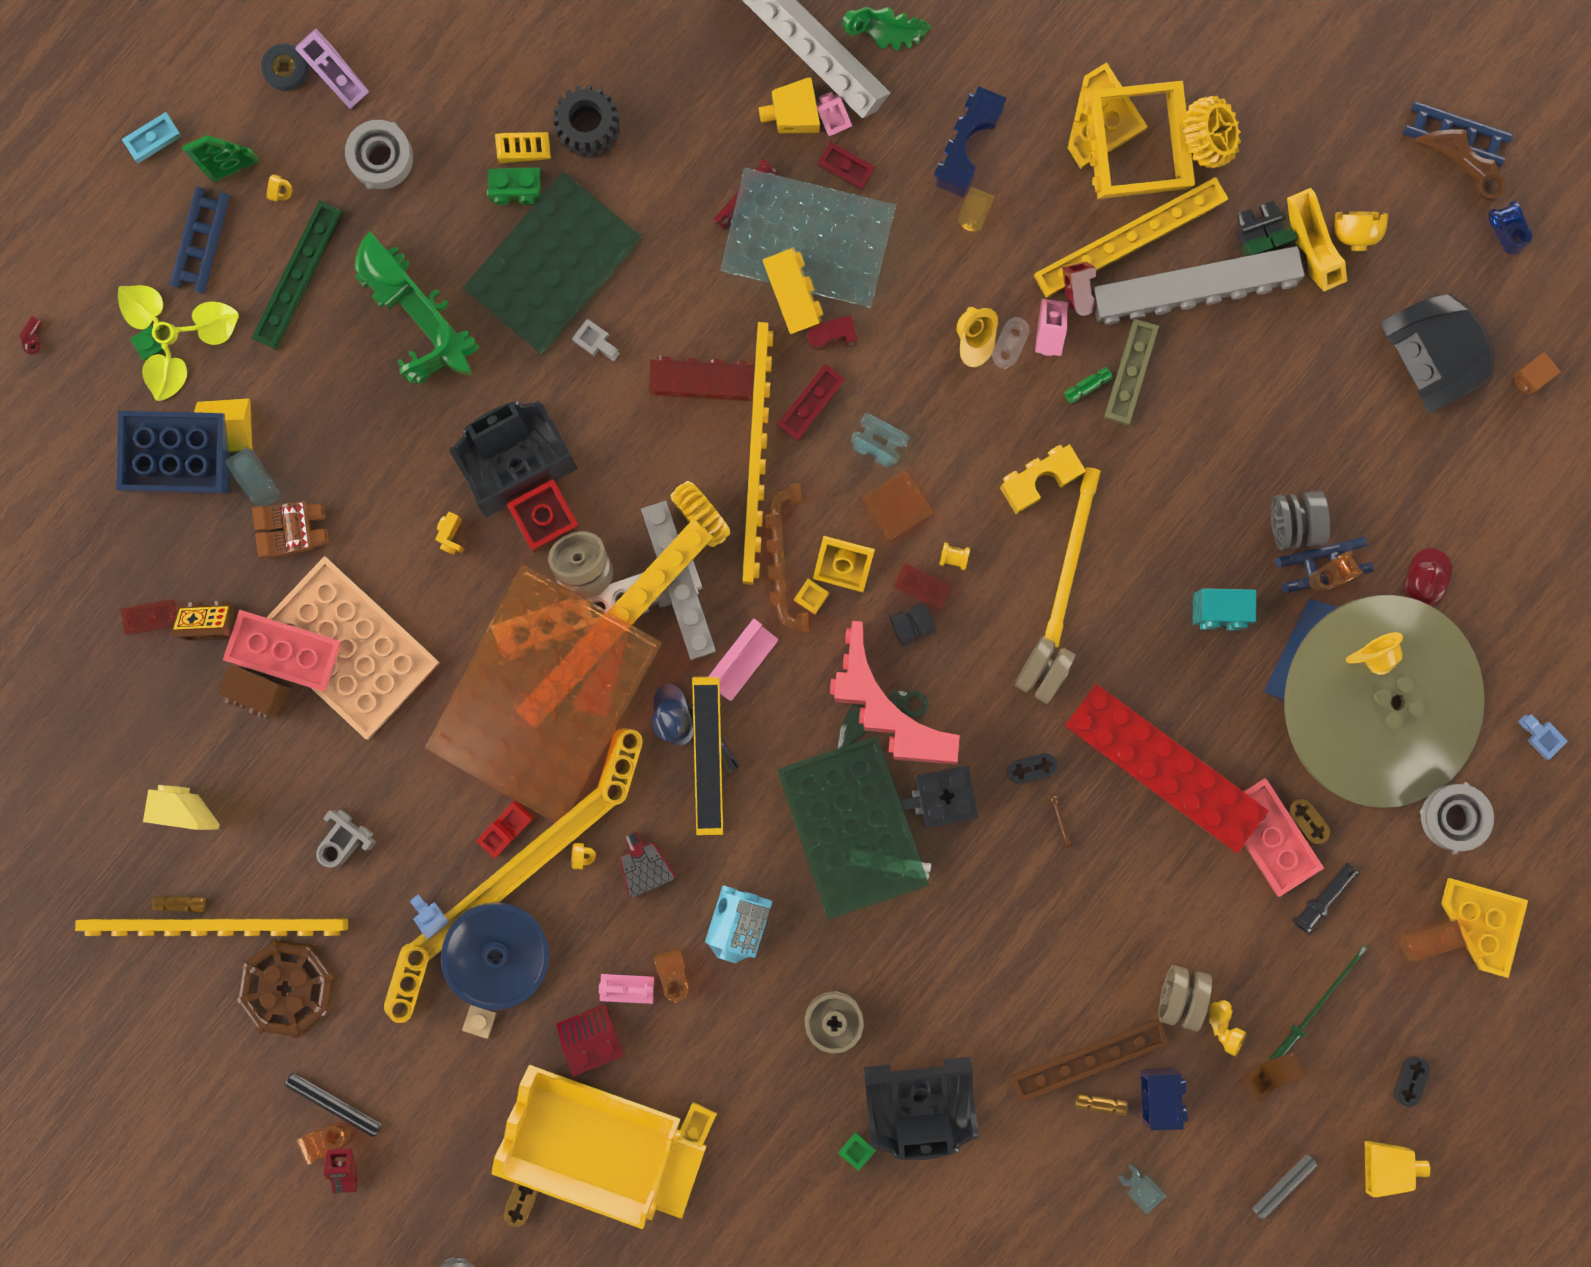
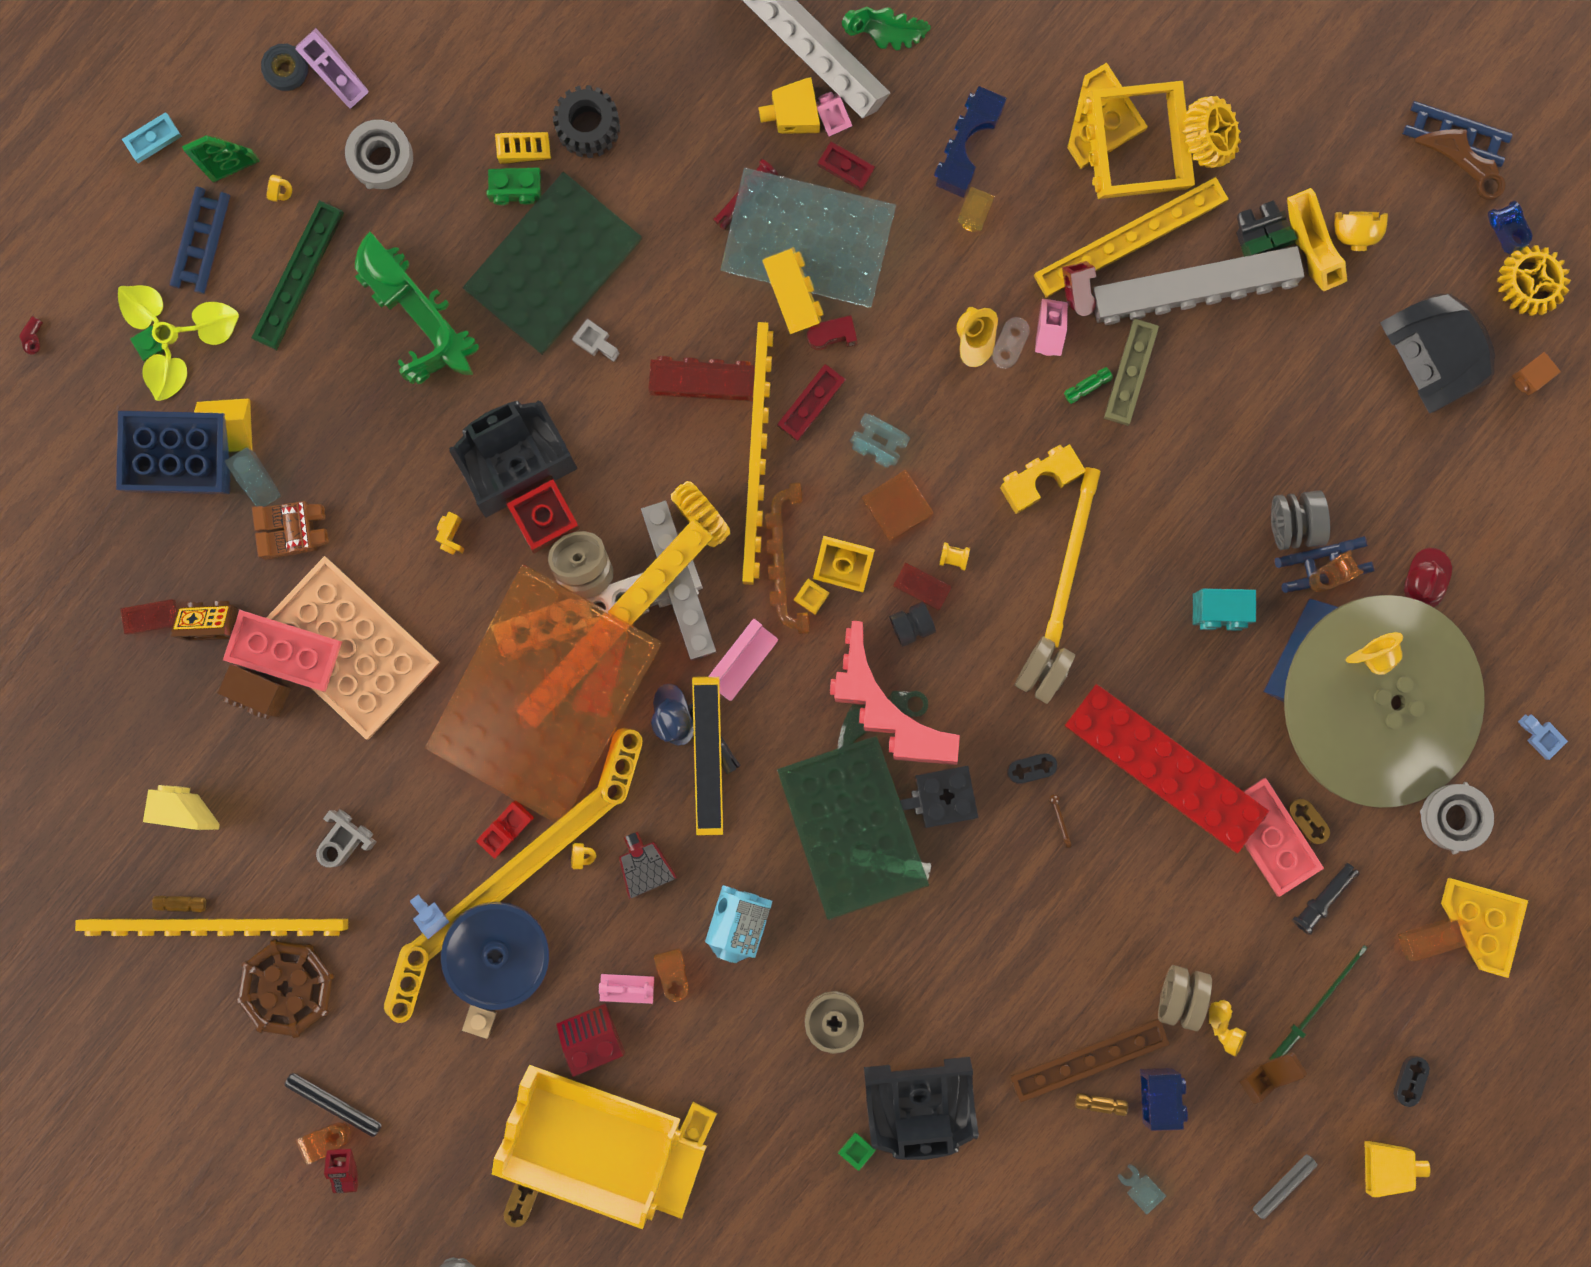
none -> yellow gear [1497,245,1571,316]

